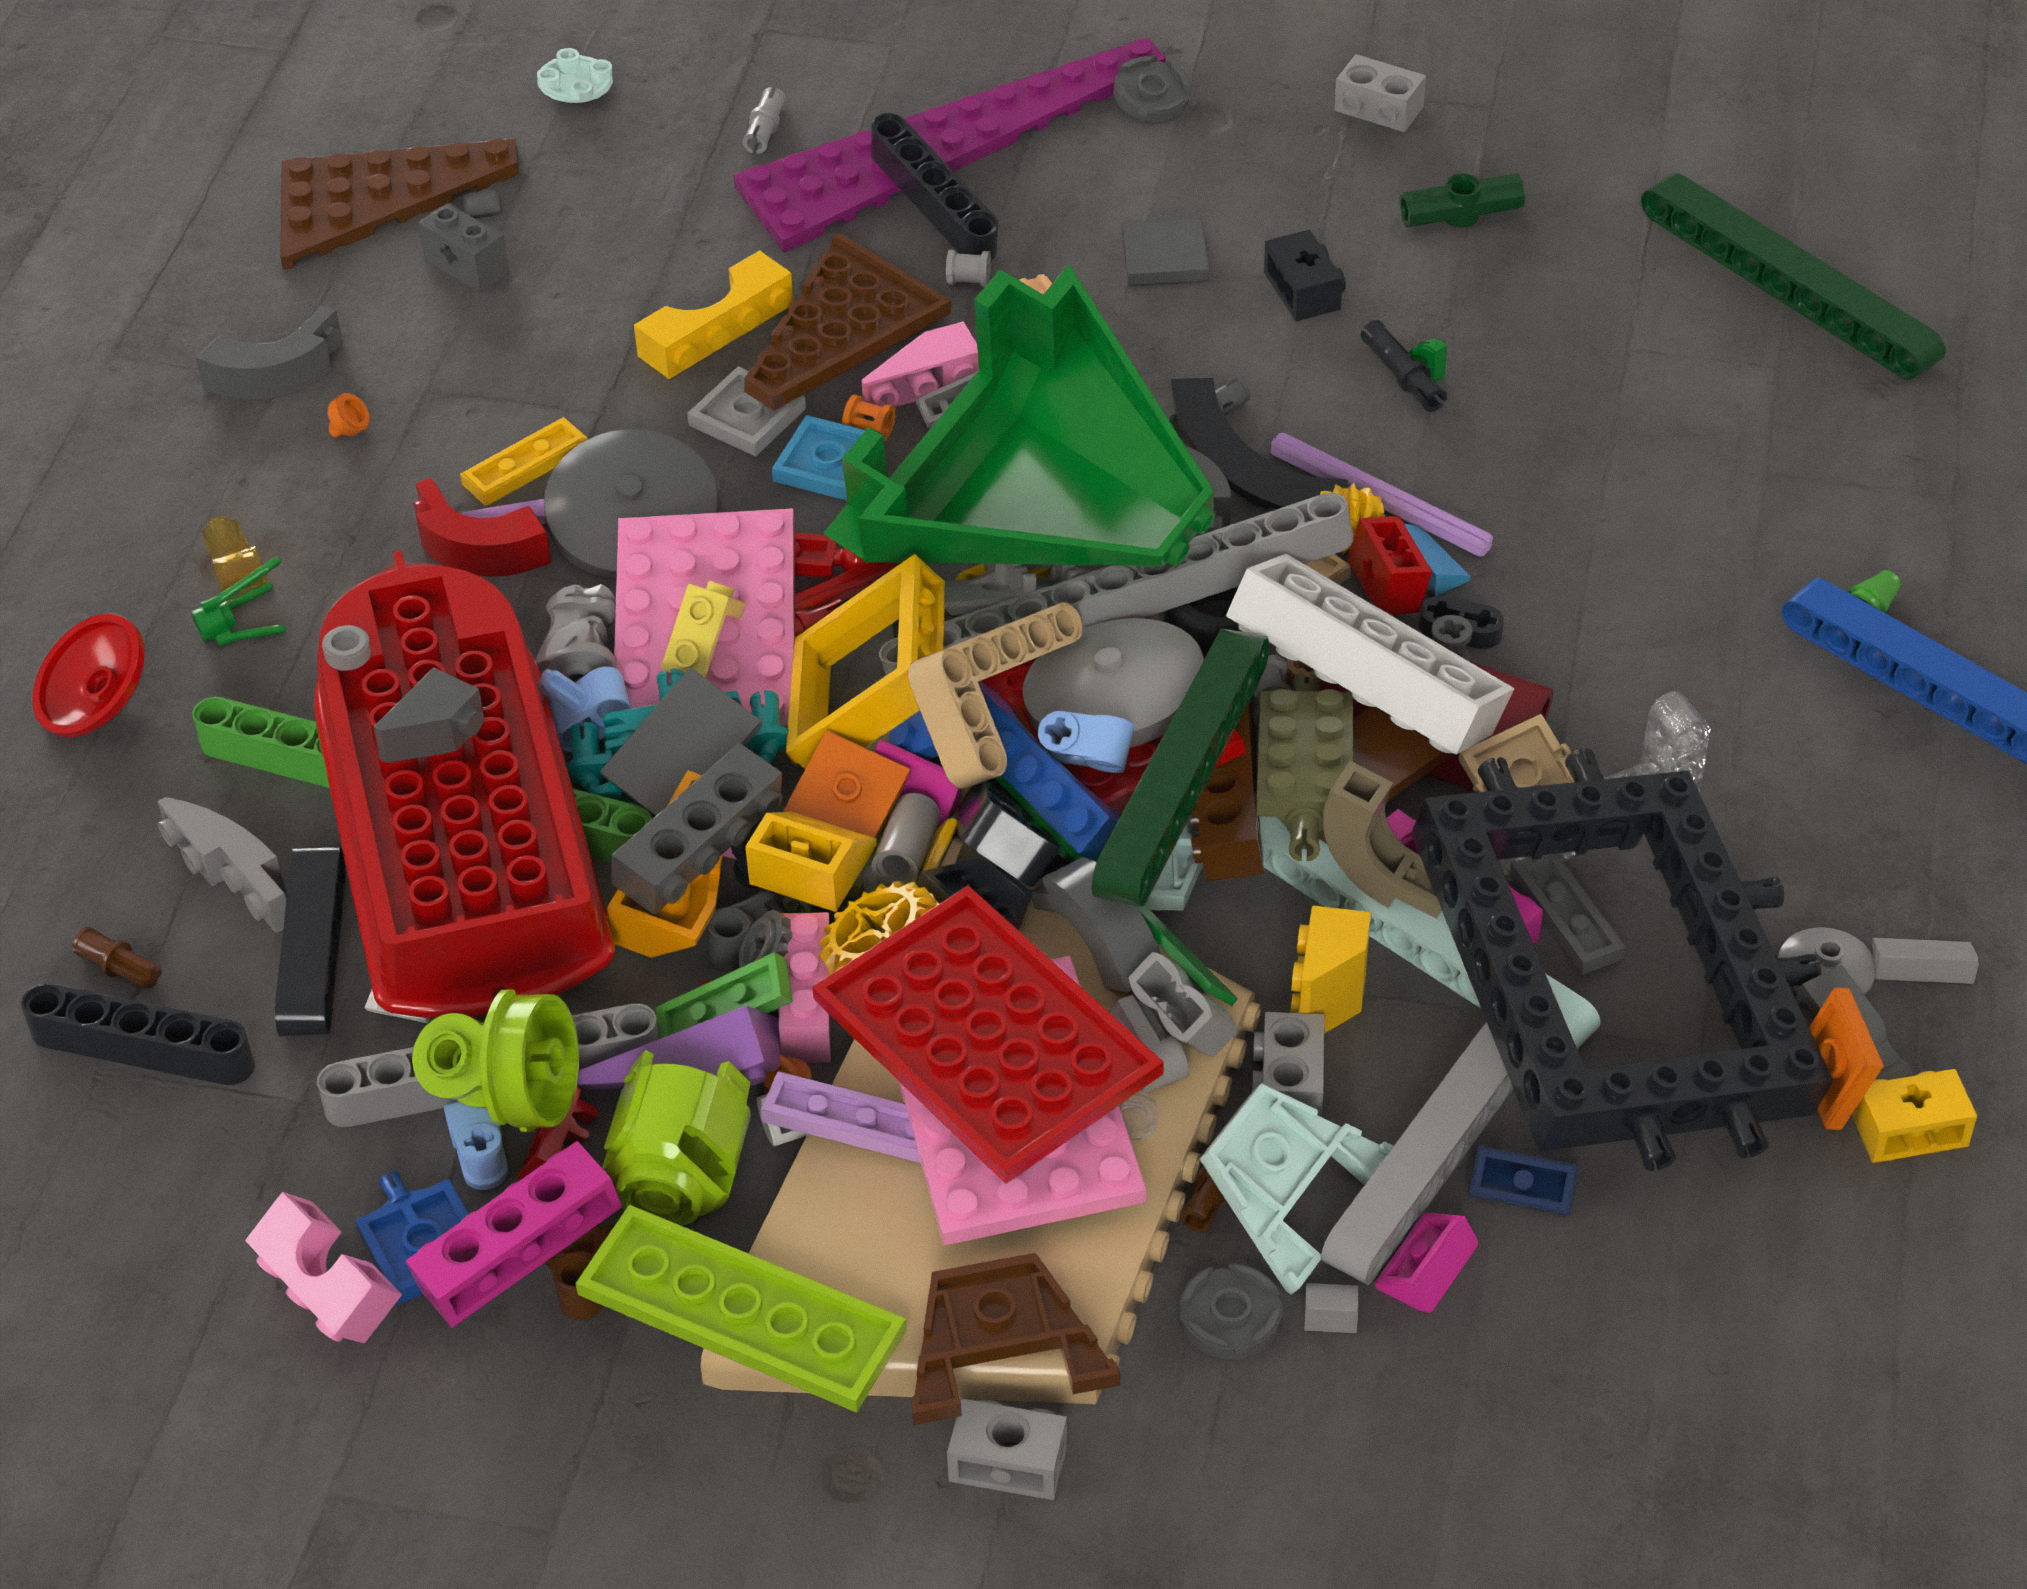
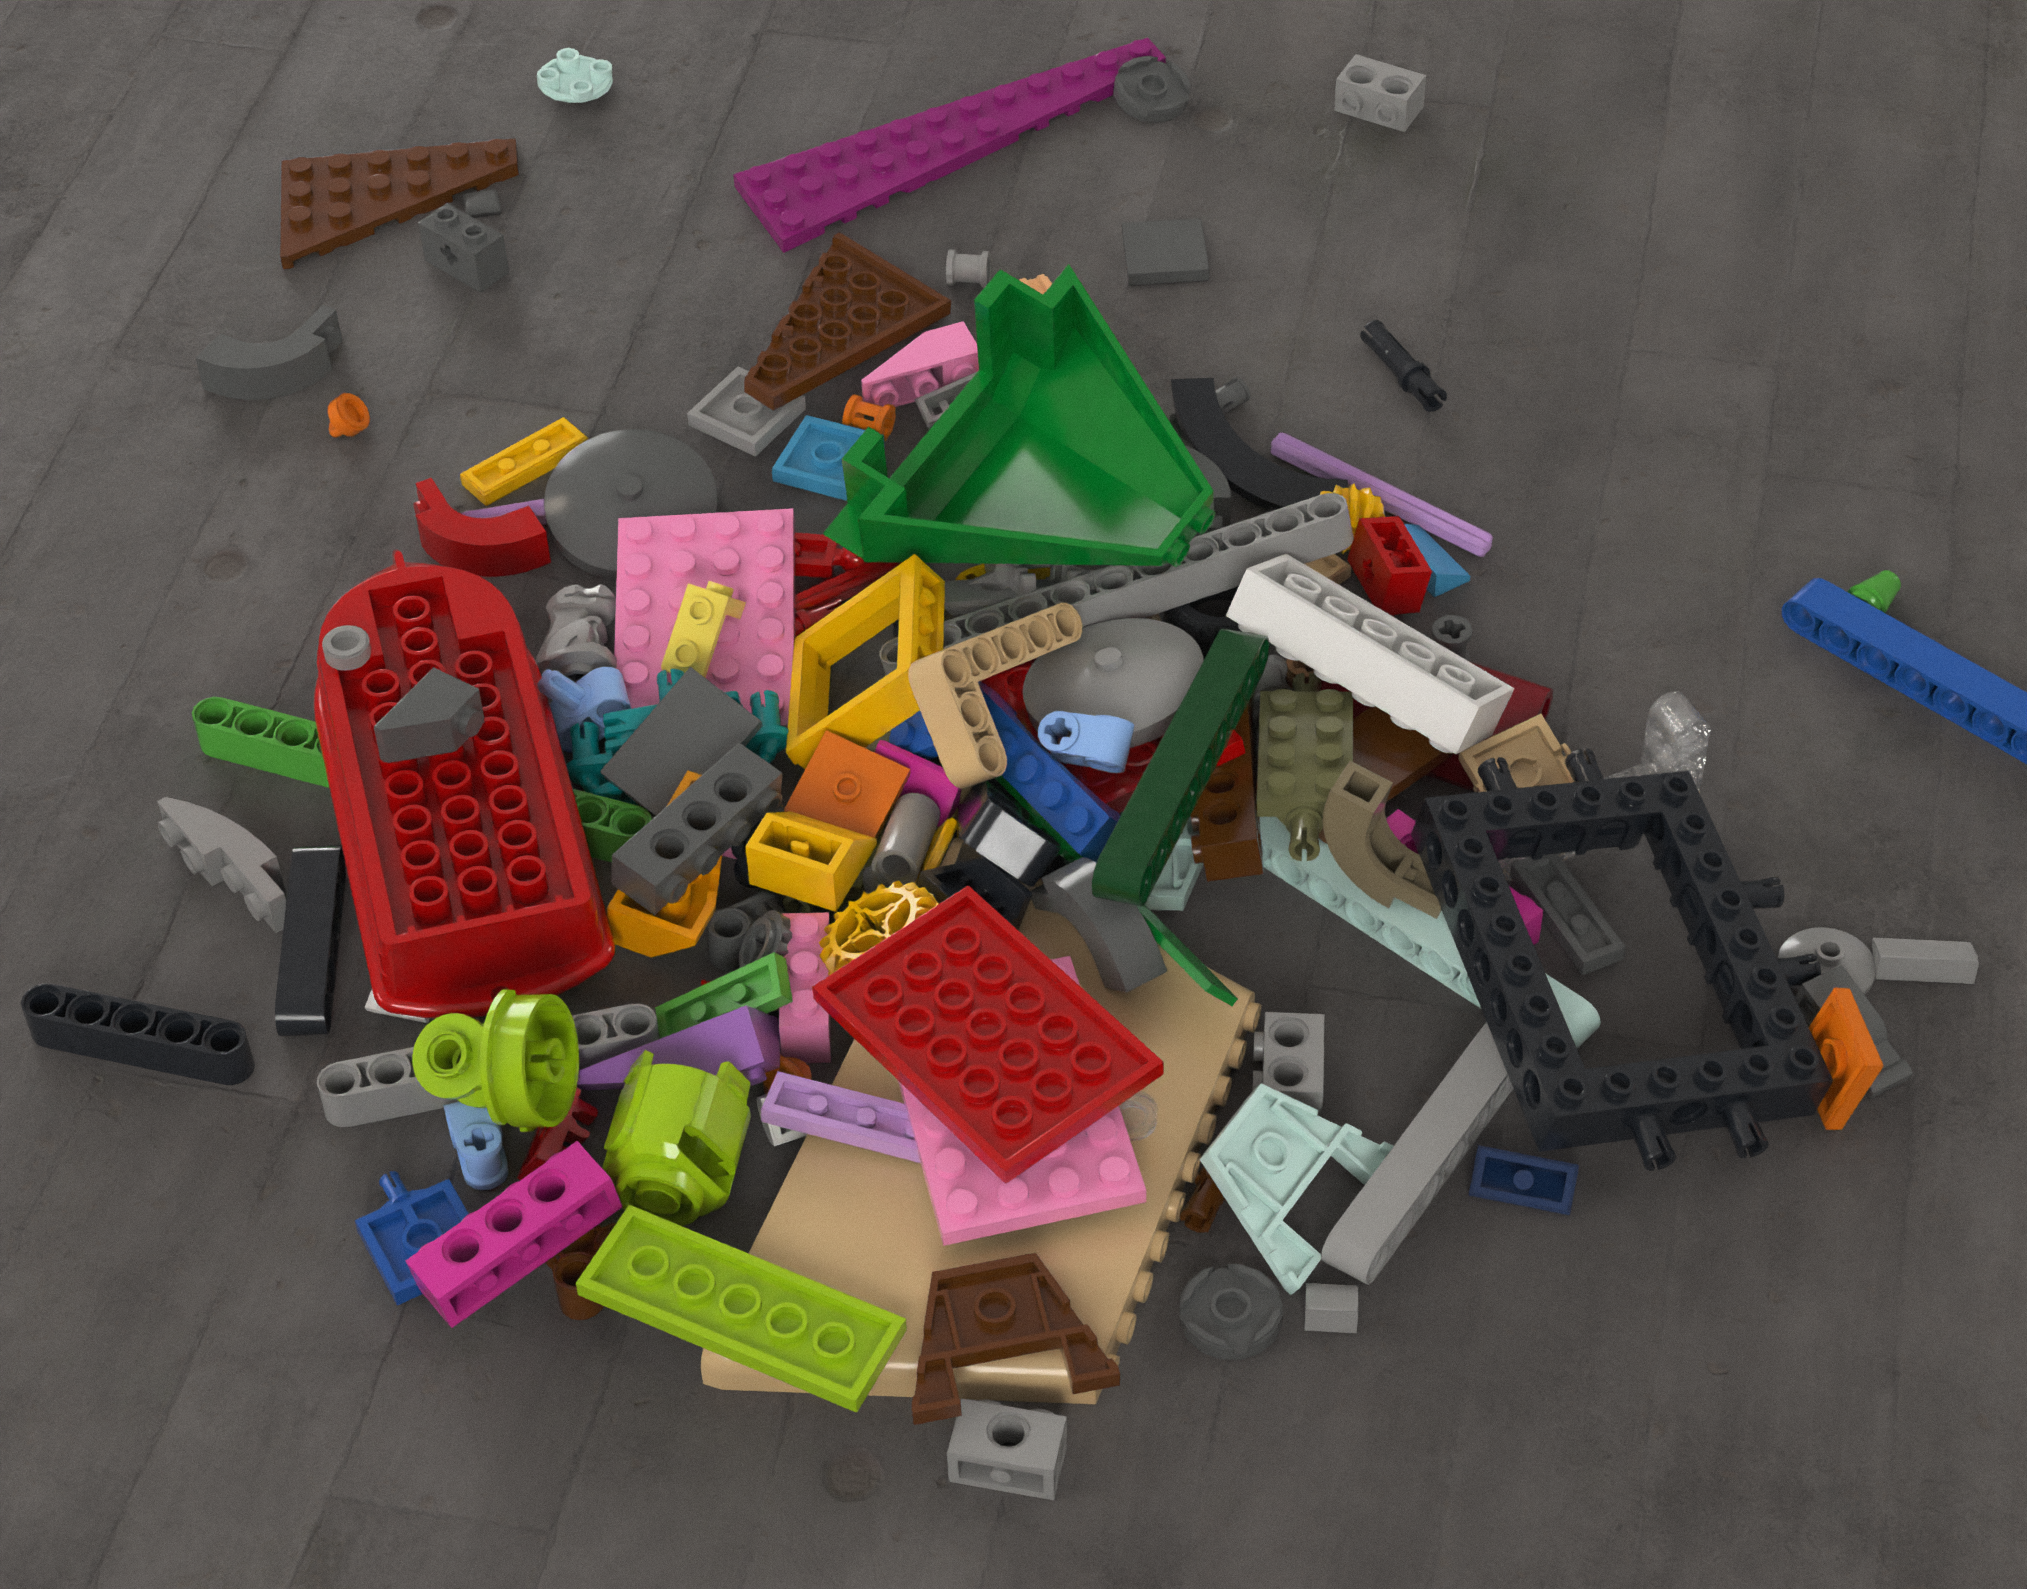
red dish [32,613,145,738] -> none
reddish brown axle [72,927,162,989] -> none
green plant [190,557,286,647] -> none
clear yellow piece [201,515,267,592] -> none
bright pink arch [245,1192,402,1344] -> none
yellow arch [634,250,794,379] -> none
light grey pin [742,87,786,154] -> none
black beam [871,113,998,261] -> none
light grey piece [1108,995,1189,1094] -> none
light grey brick [1128,952,1237,1057] -> none
black brick [1264,229,1346,321] -> none
yellow slope [1290,906,1371,1034] -> none
dark pink slope [1374,1212,1478,1313] -> none
dark green piece [1399,173,1525,228] -> none
green tile [1409,339,1447,382] -> none
black beam [1419,596,1504,649] -> none
dark green beam [1641,173,1946,380] -> none
yellow brick [1852,1069,1977,1163] -> none

